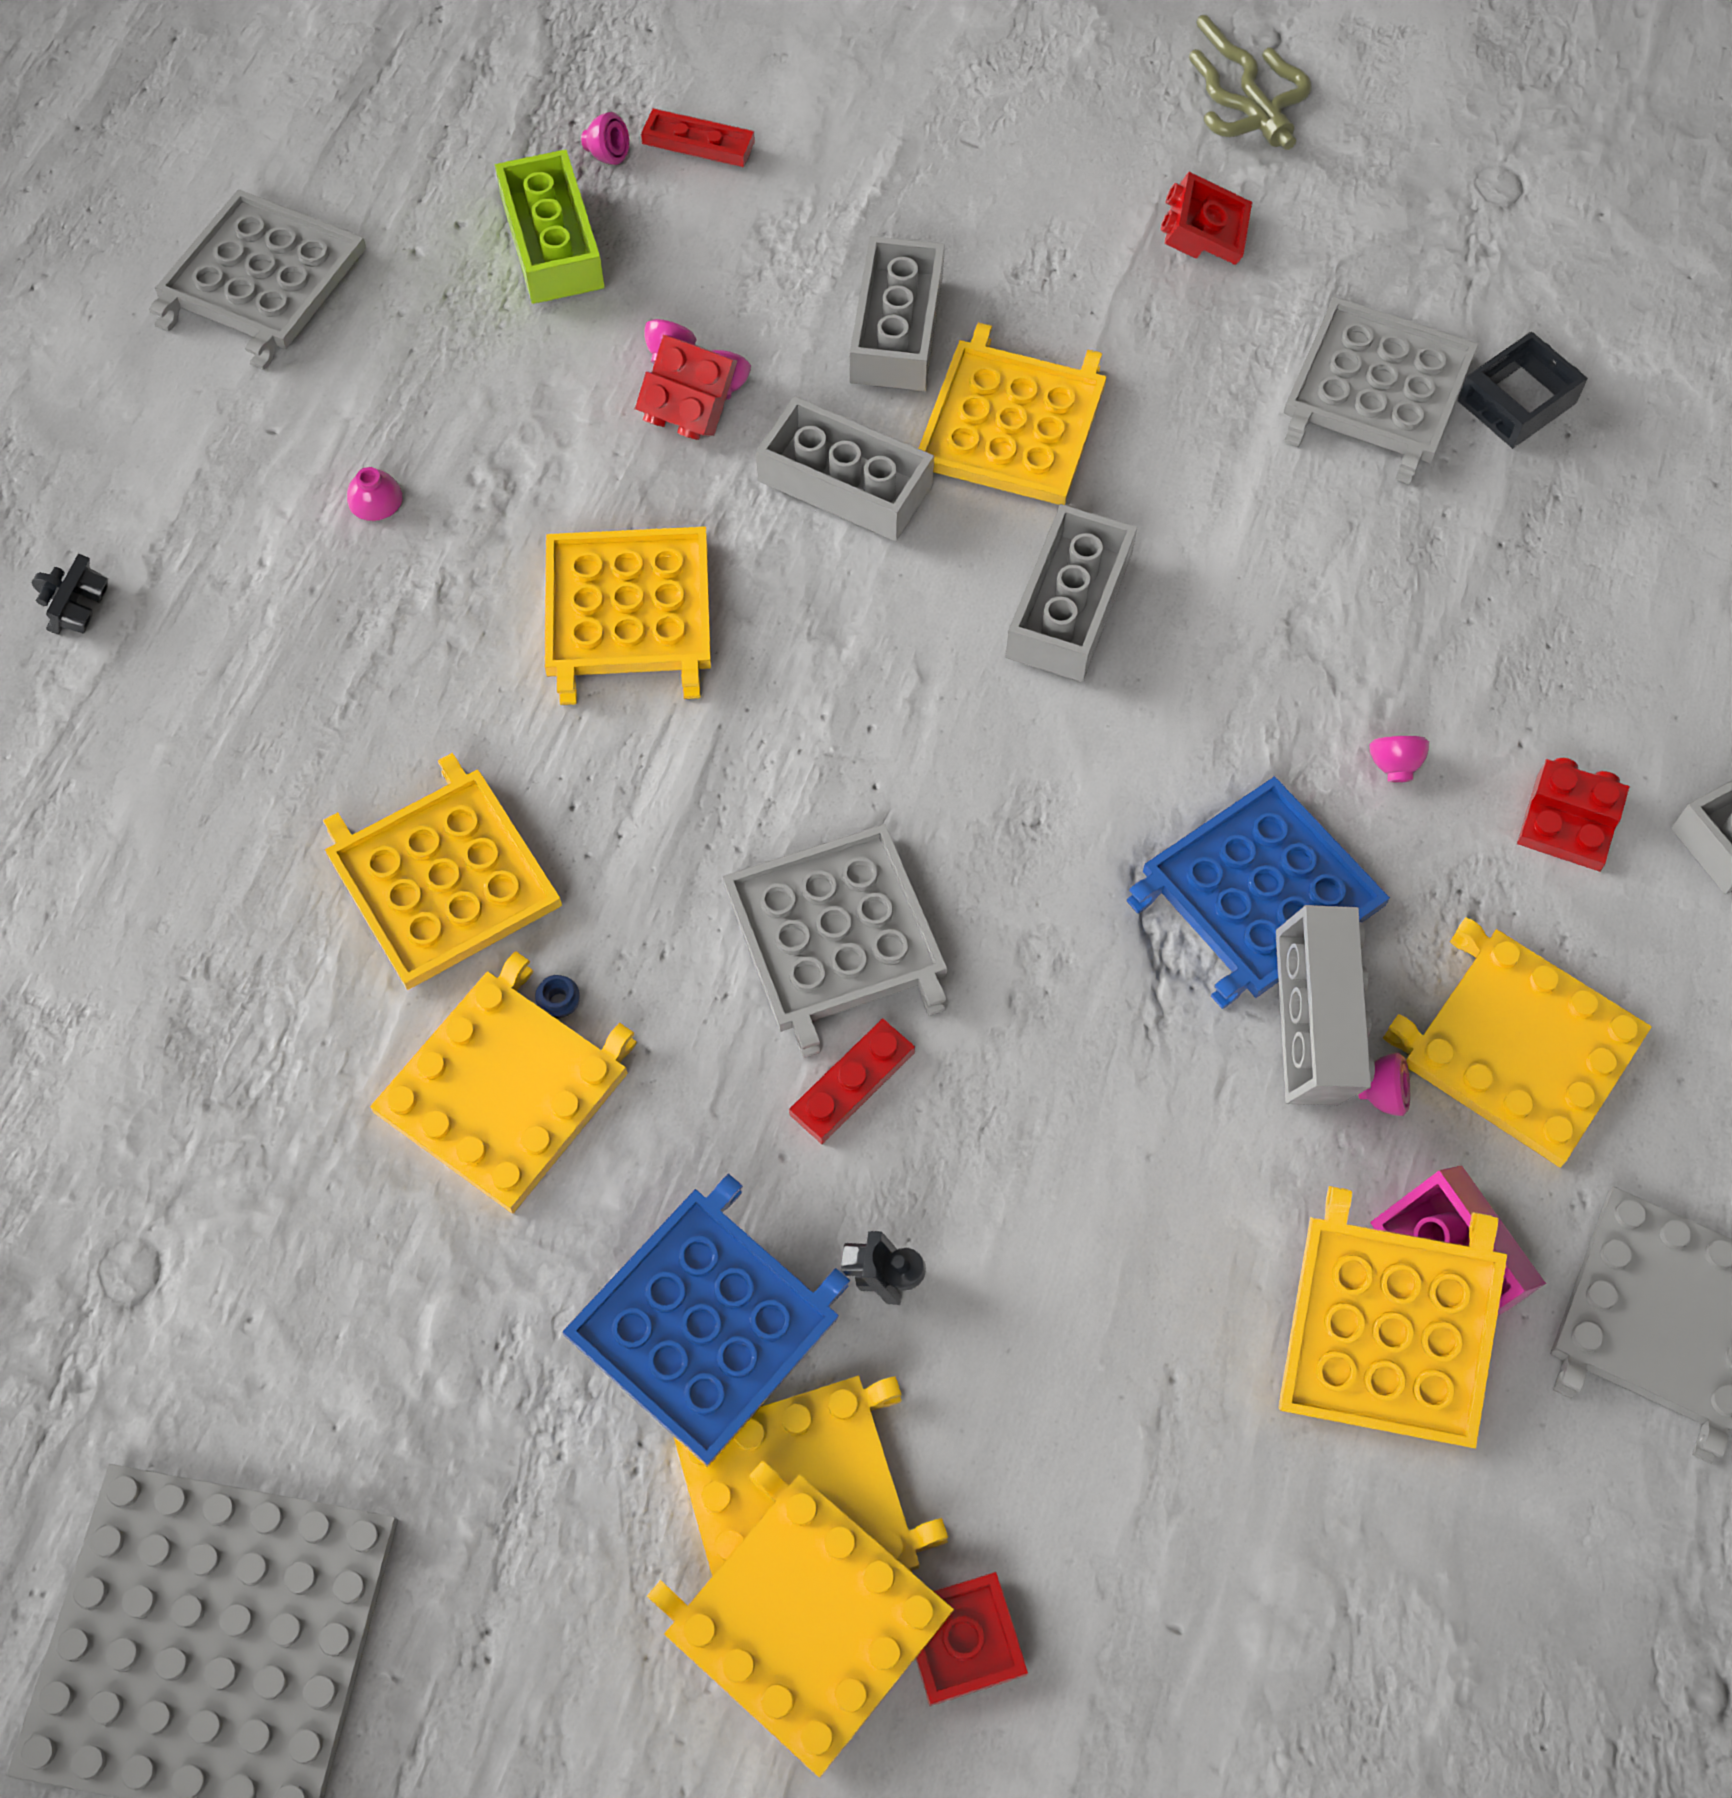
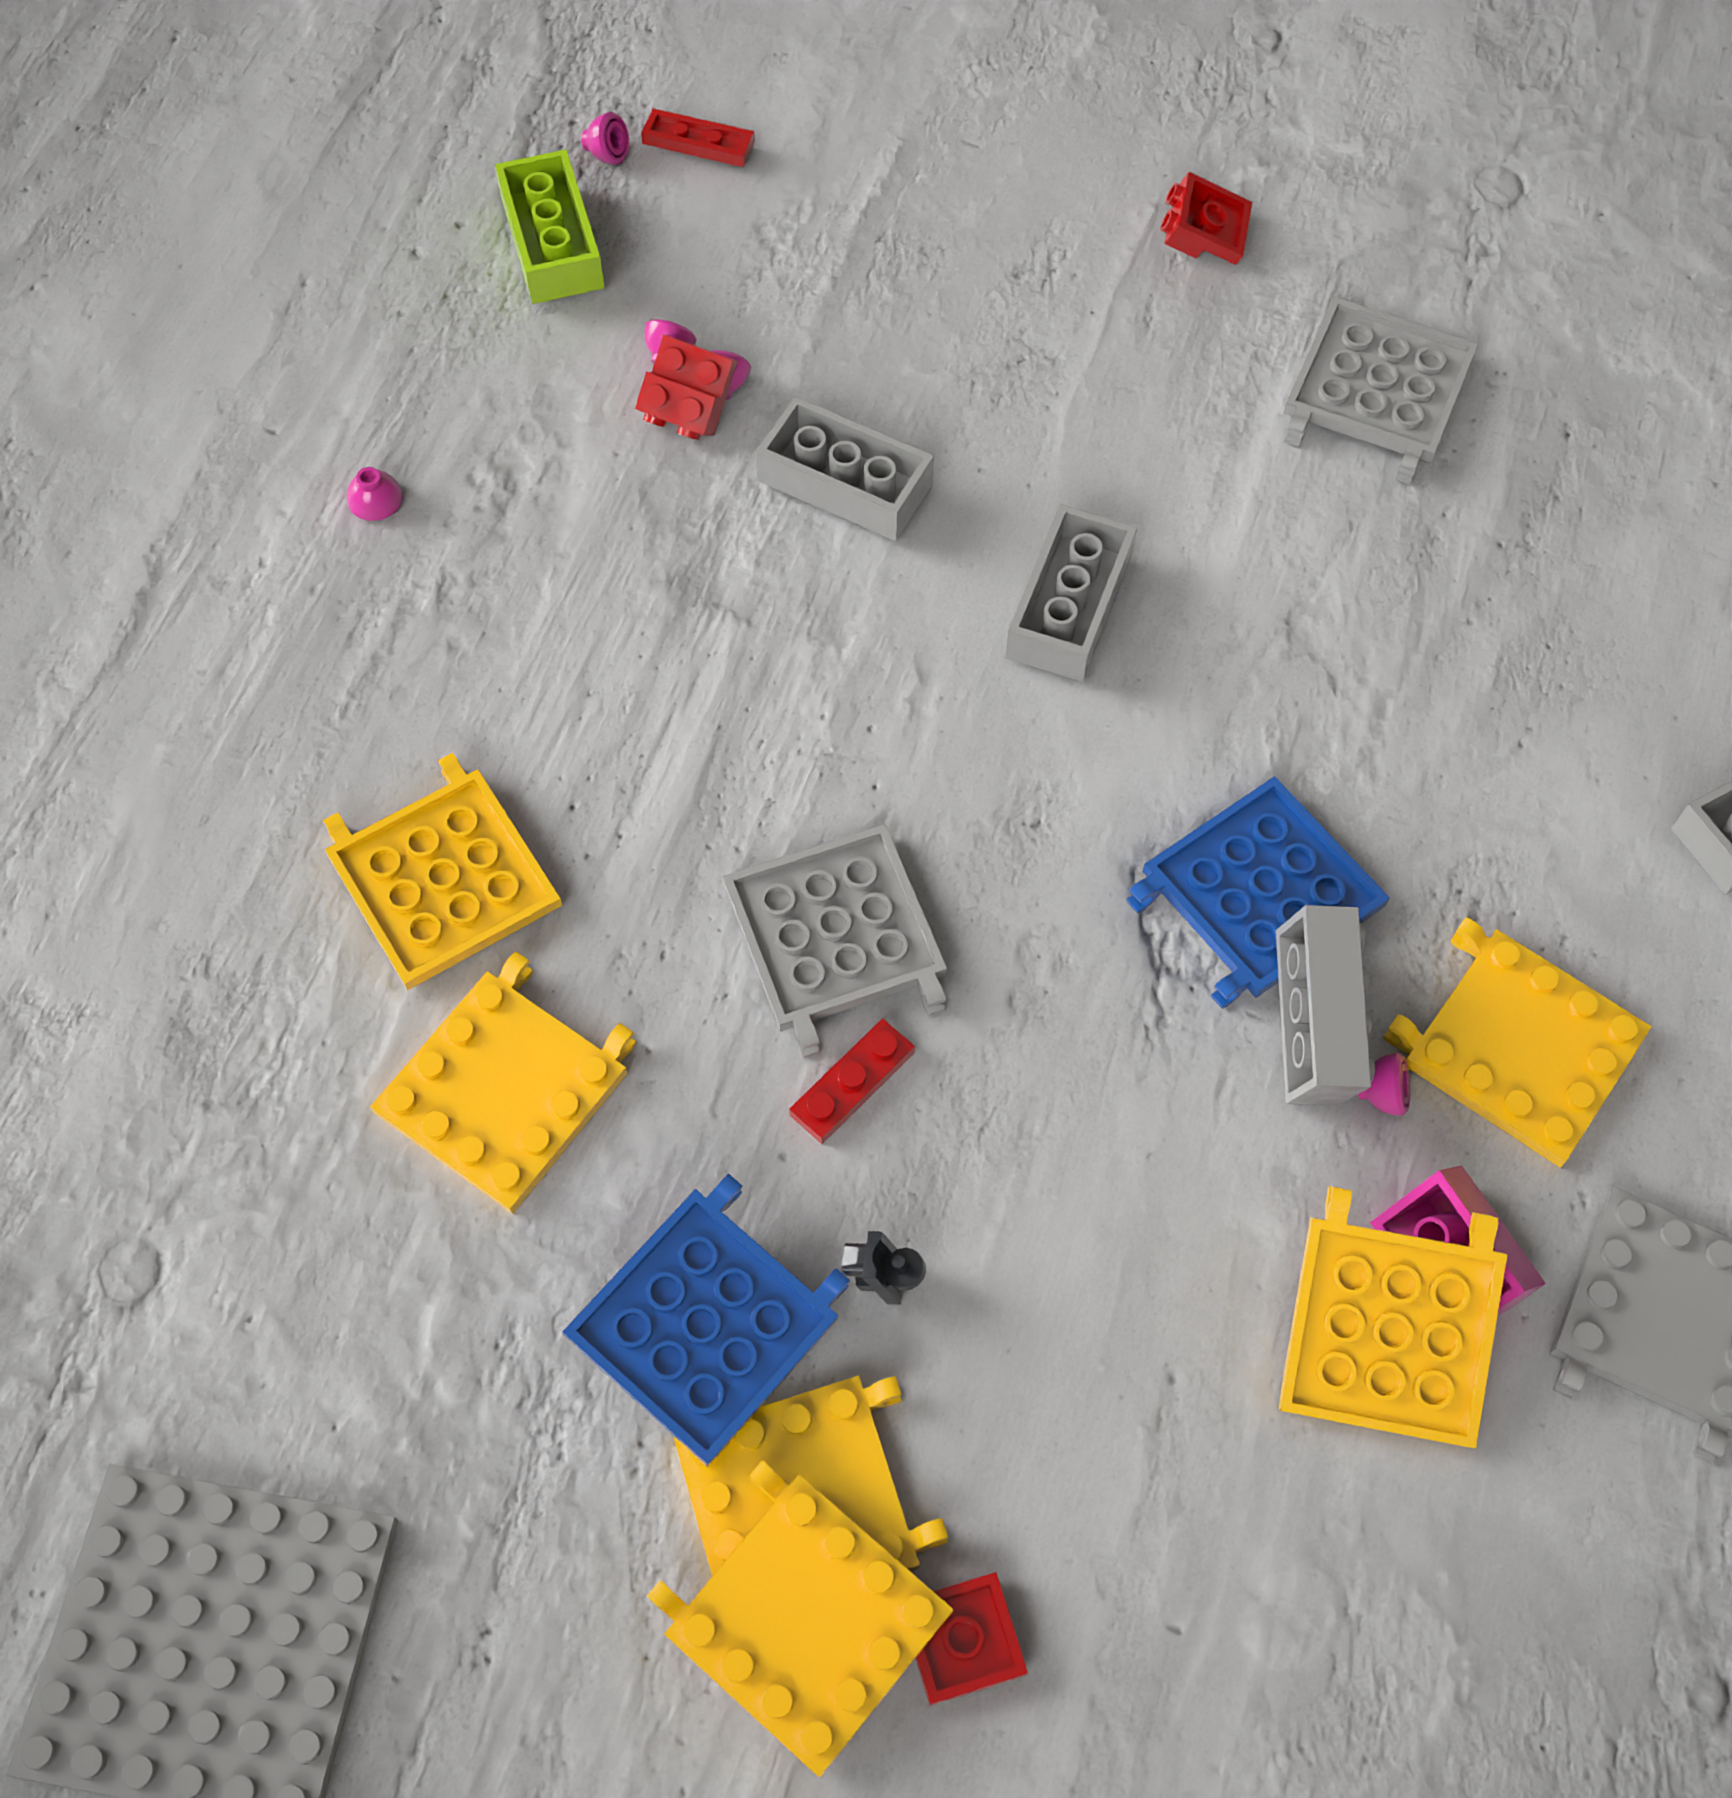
black hips [31,553,108,635] -> none
light grey plate [149,189,366,370] -> none
dark blue plate [535,975,580,1019] -> none
yellow plate [545,527,711,705] -> none
light grey brick [850,236,945,391] -> none
yellow plate [918,322,1107,505] -> none
olive plant [1189,15,1311,150] -> none
dark pink brick [1369,736,1430,782] -> none
black window [1458,331,1588,449] -> none
red plate [1517,757,1630,872] -> none

